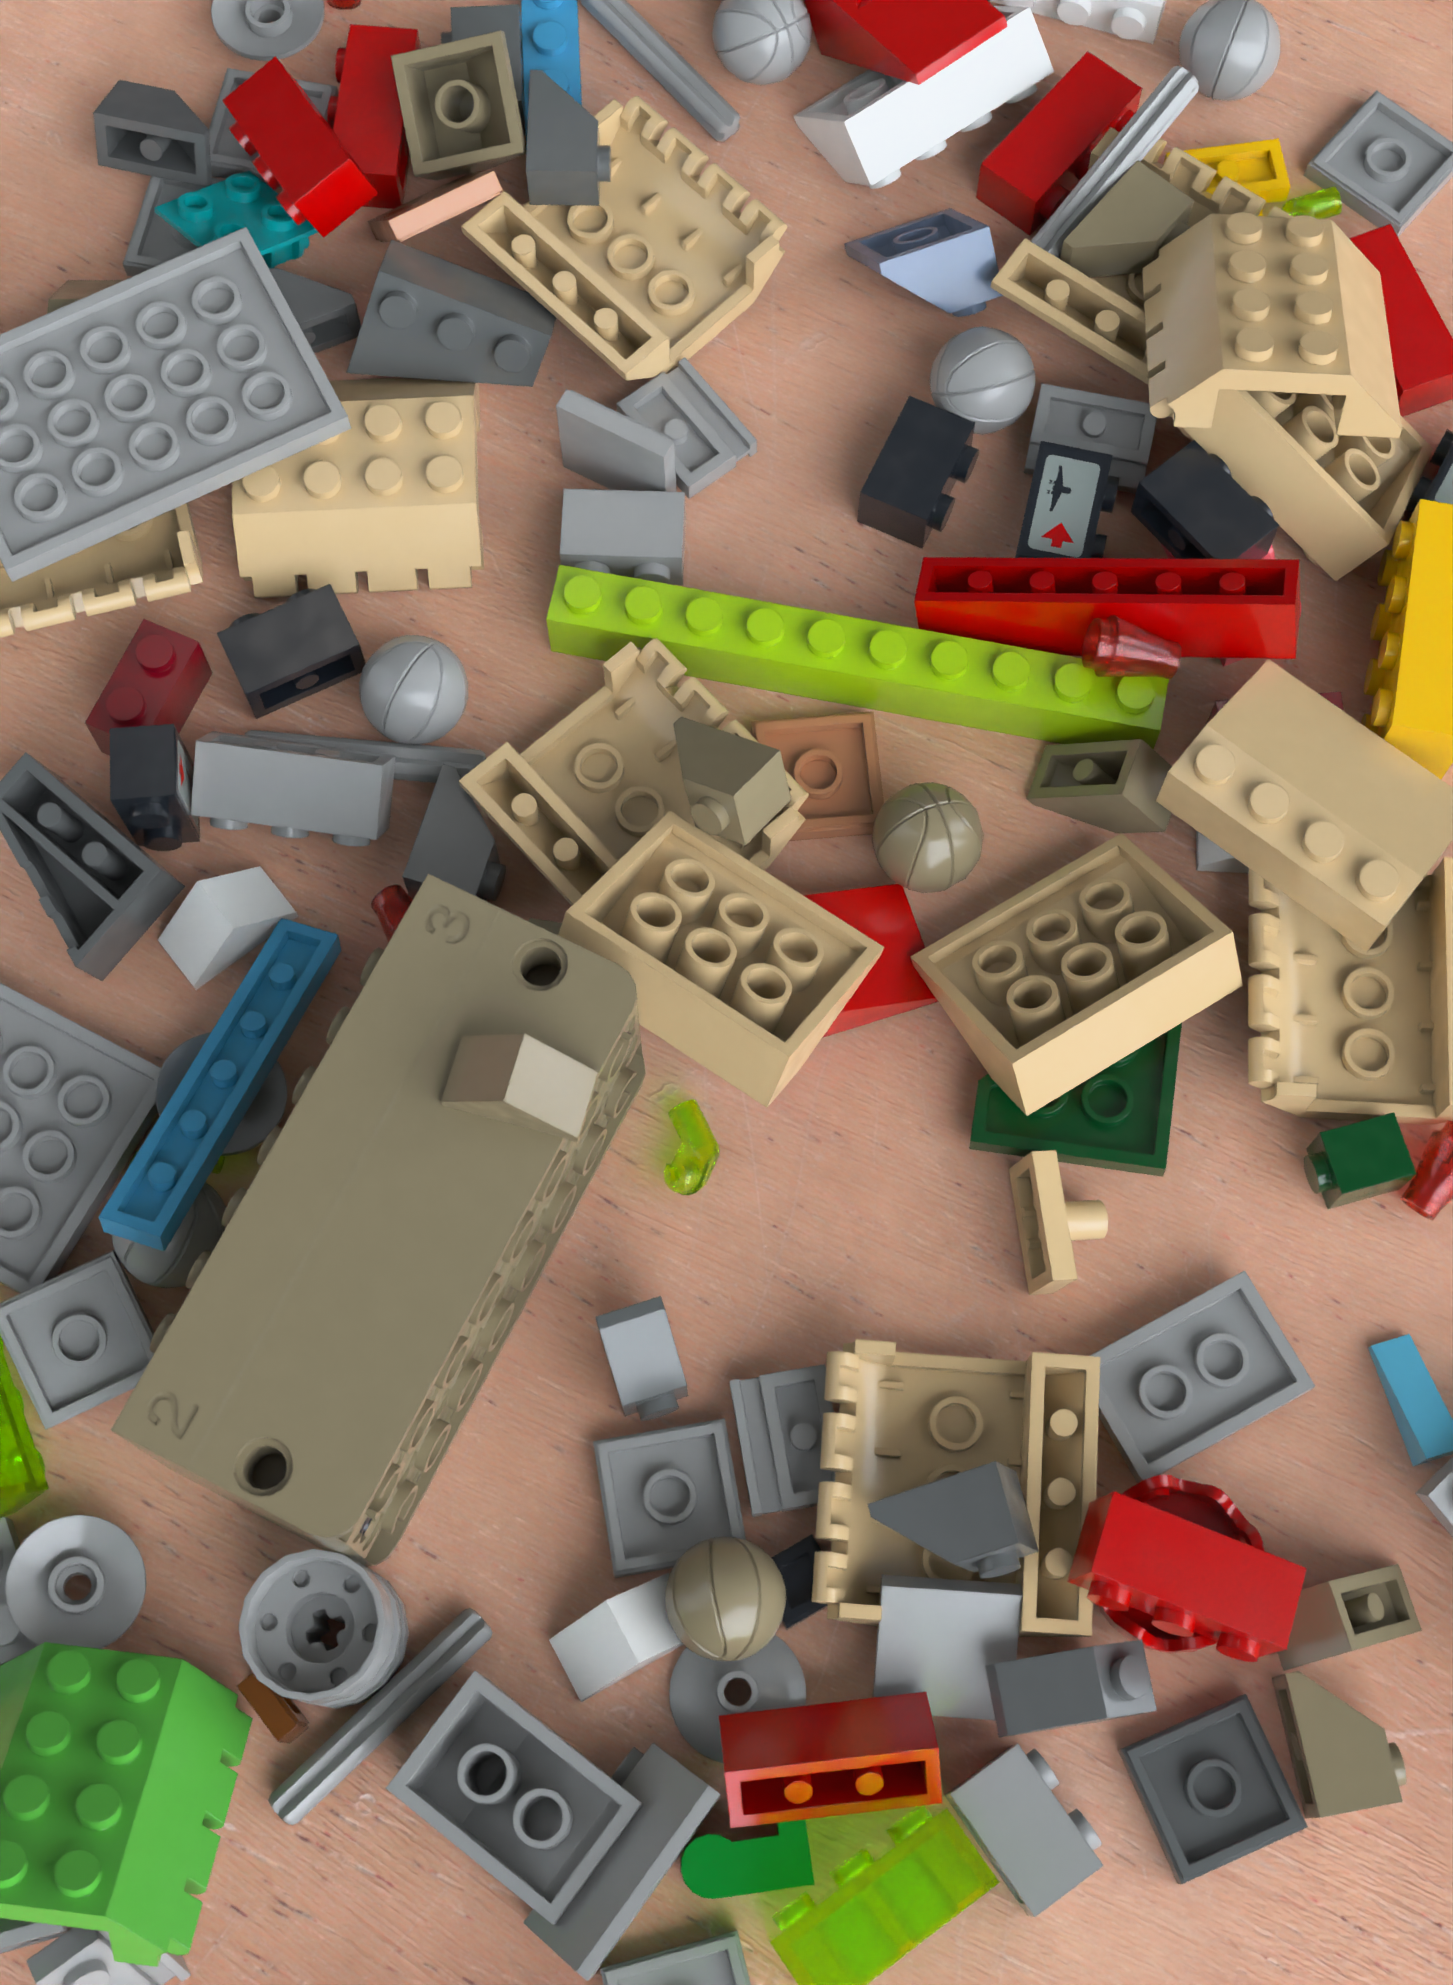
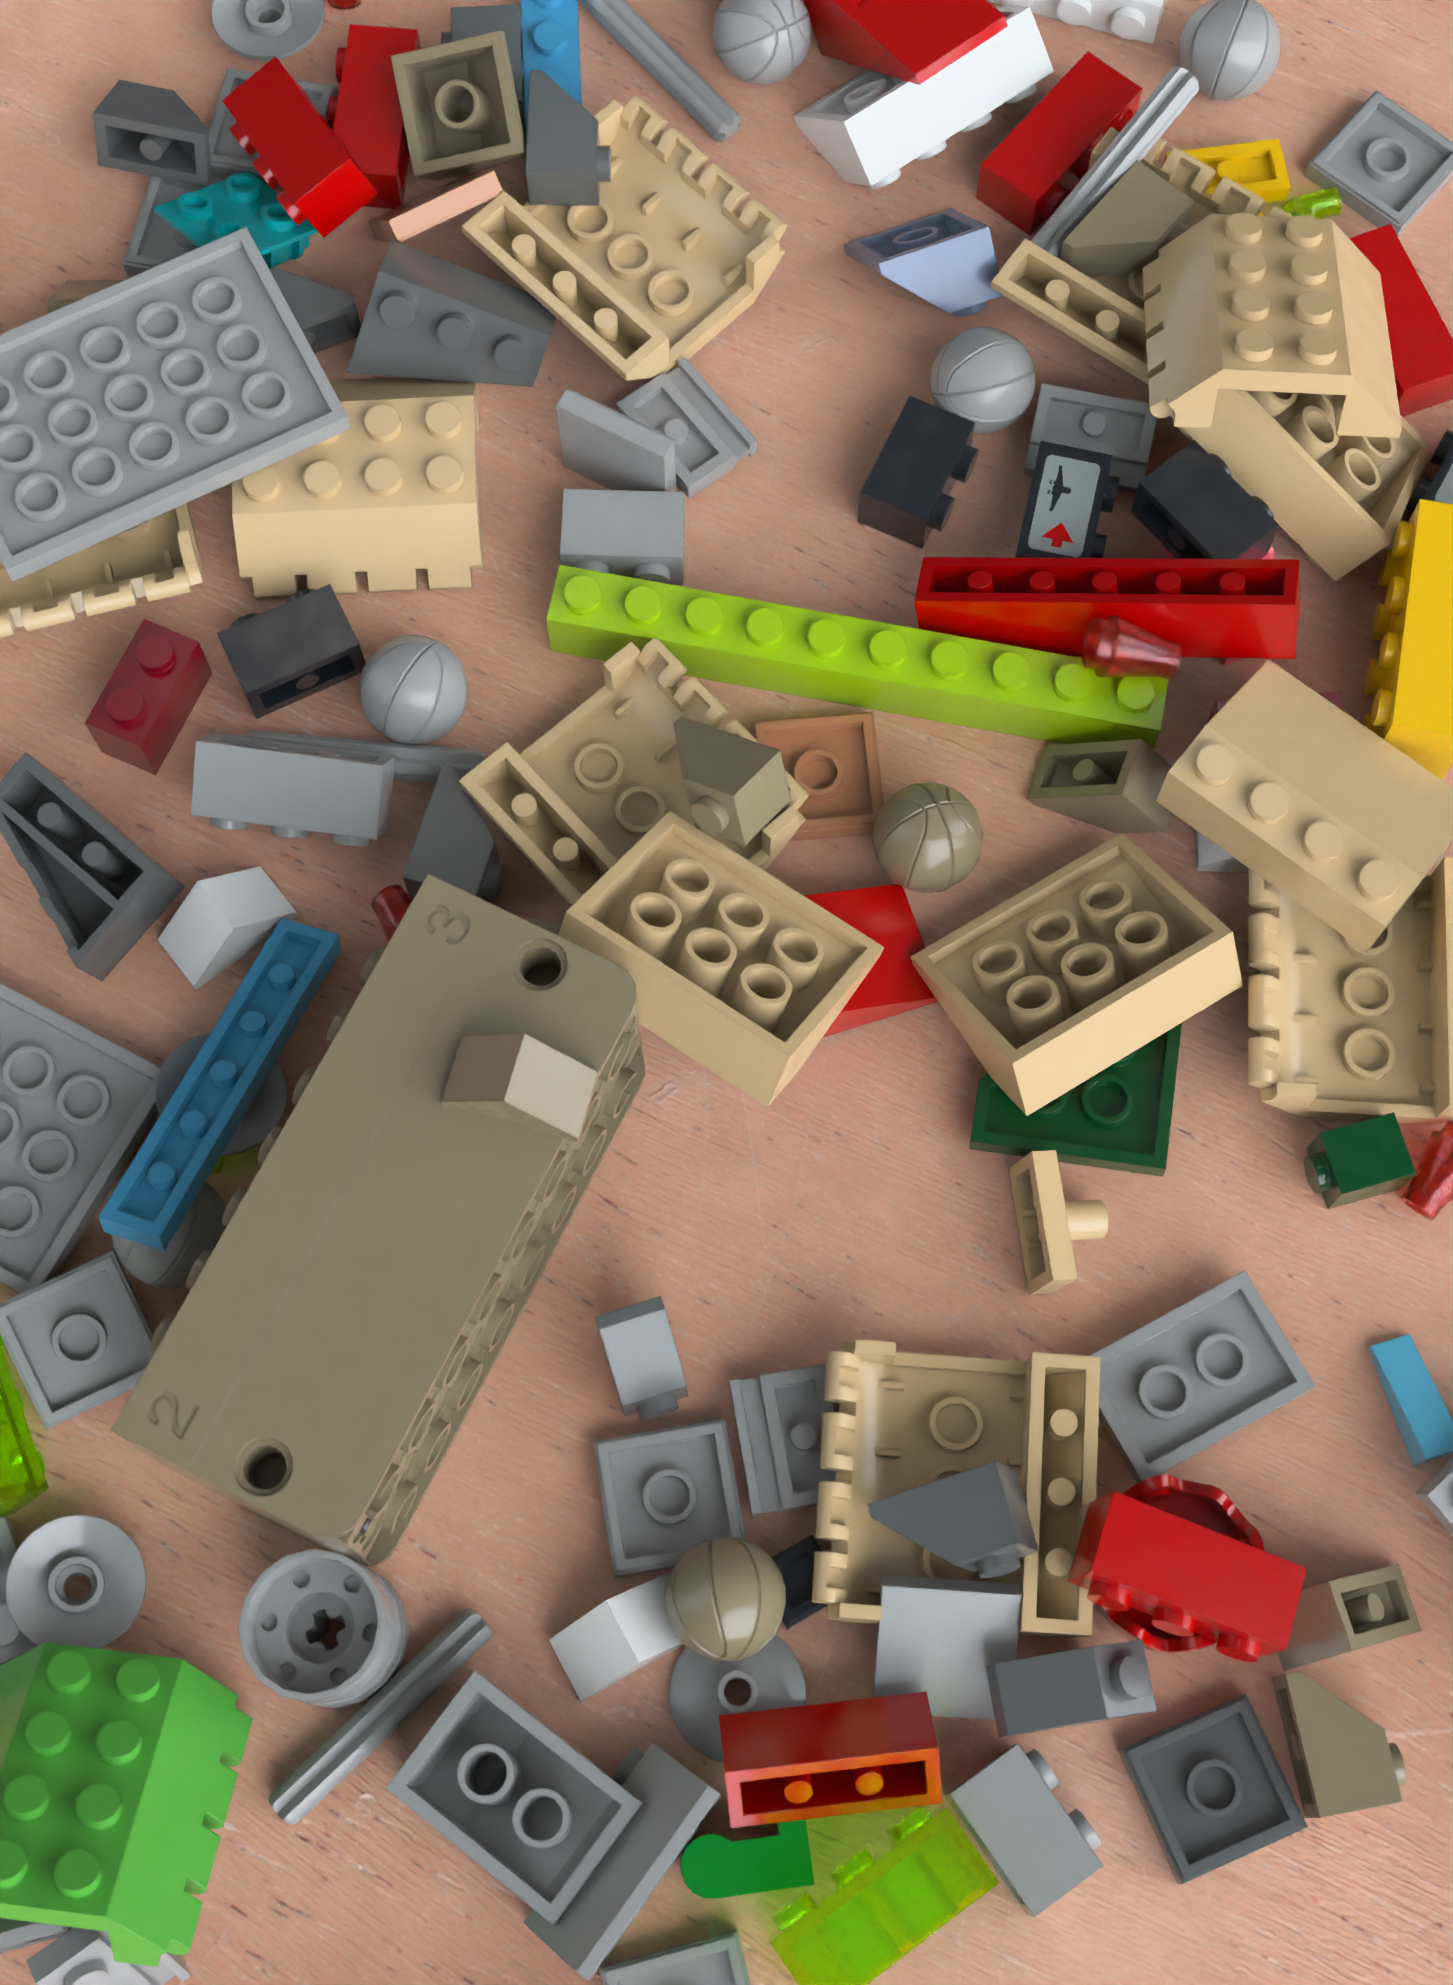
black brick [110,724,200,851] -> none
reddish brown tile [237,1673,309,1744] -> none
clear neon green arm [663,1099,720,1195] -> none

